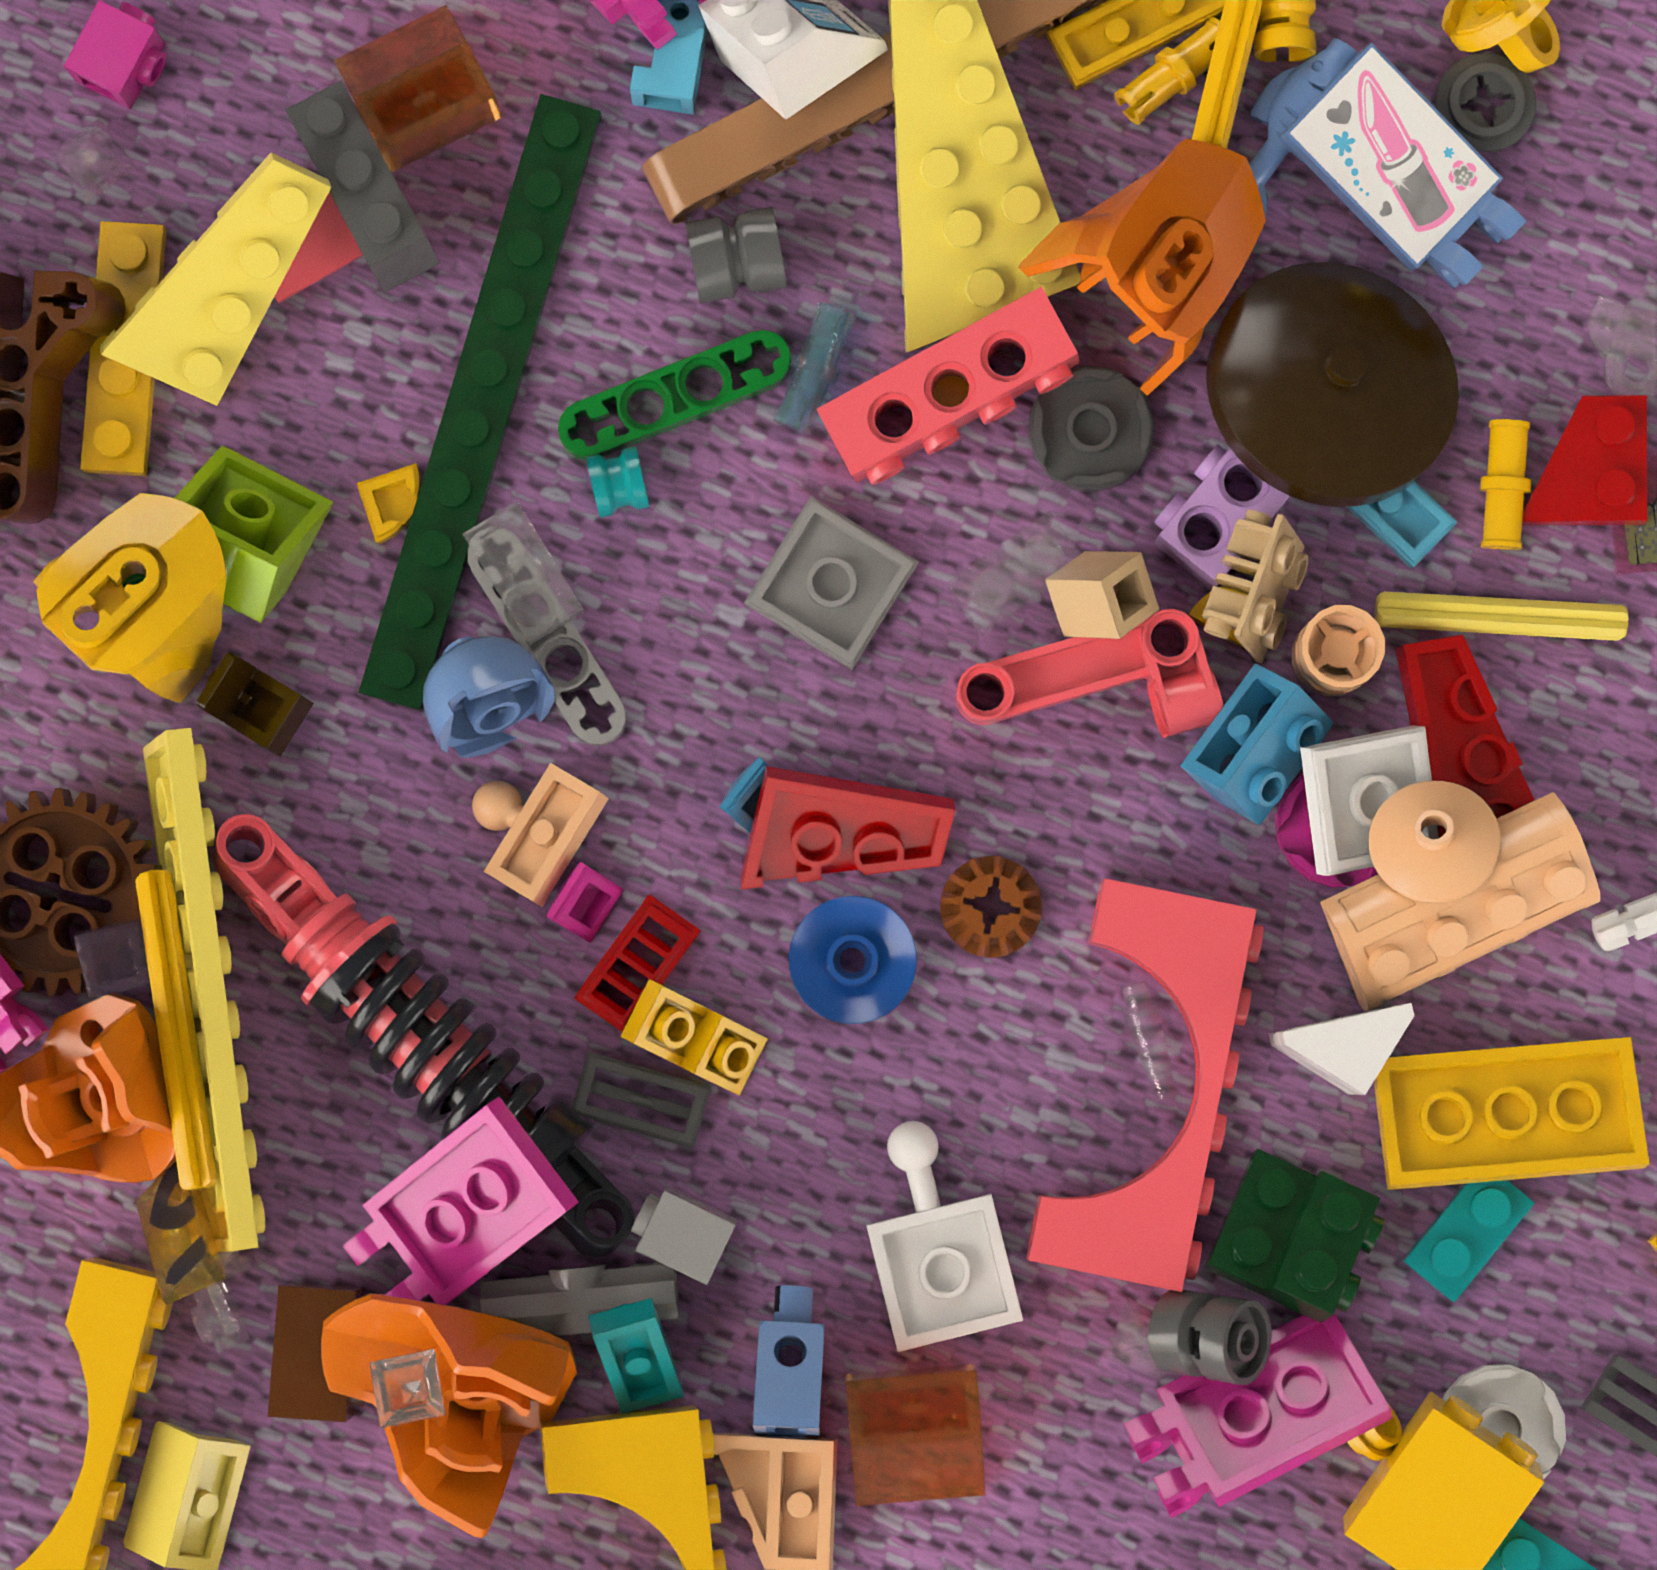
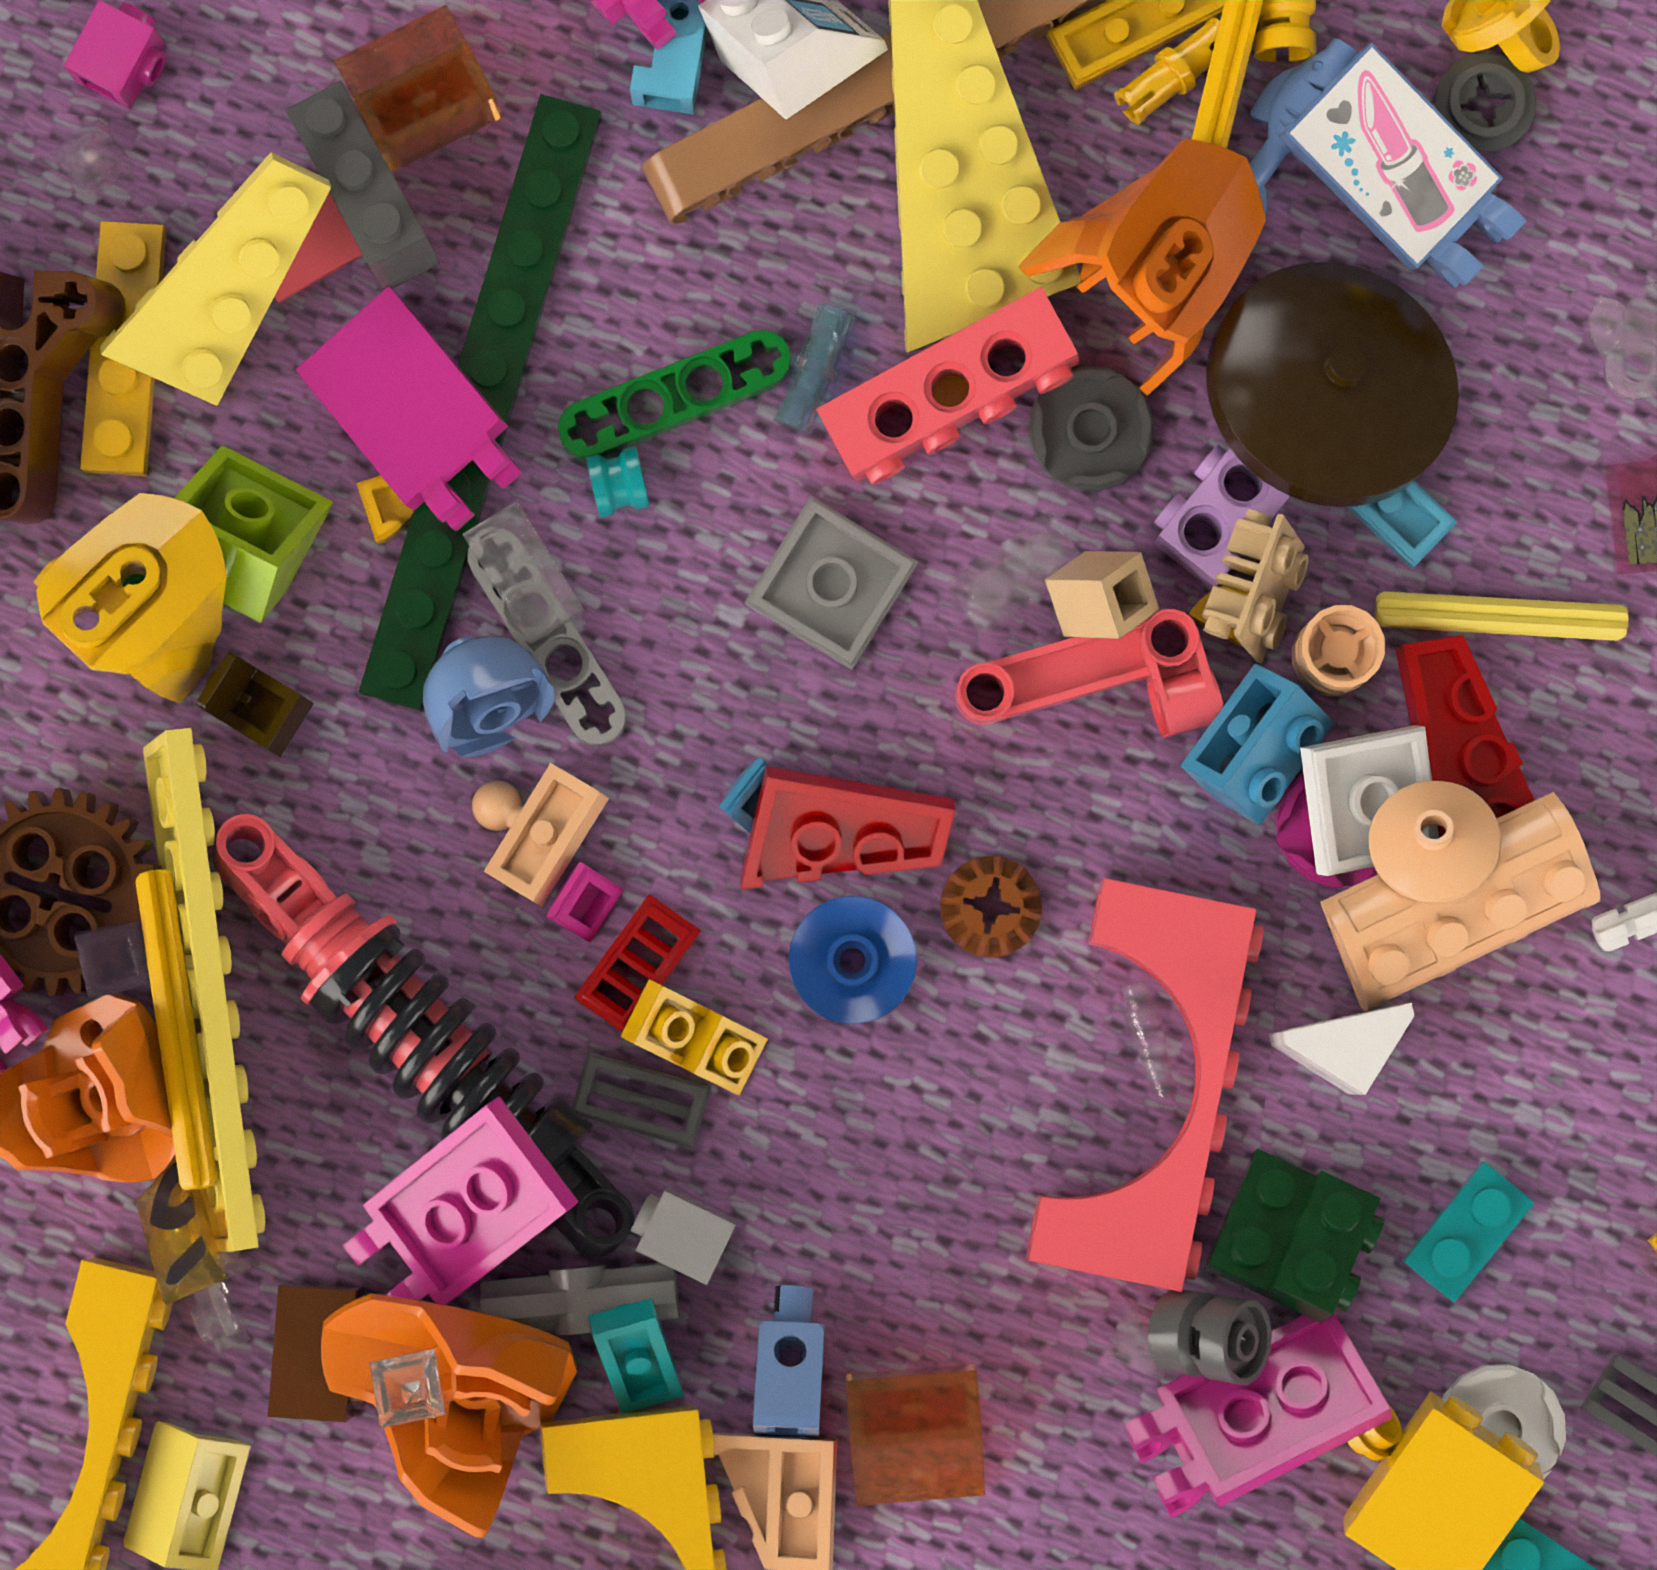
dark grey wheel [685,207,787,304] -> none
white plate [866,1121,1023,1352] -> none
yellow plate [1374,1037,1650,1190] -> none
yellow pin [1480,419,1531,550] -> none
red wing [1522,395,1647,525] -> none
none -> dark pink tile [295,286,523,531]

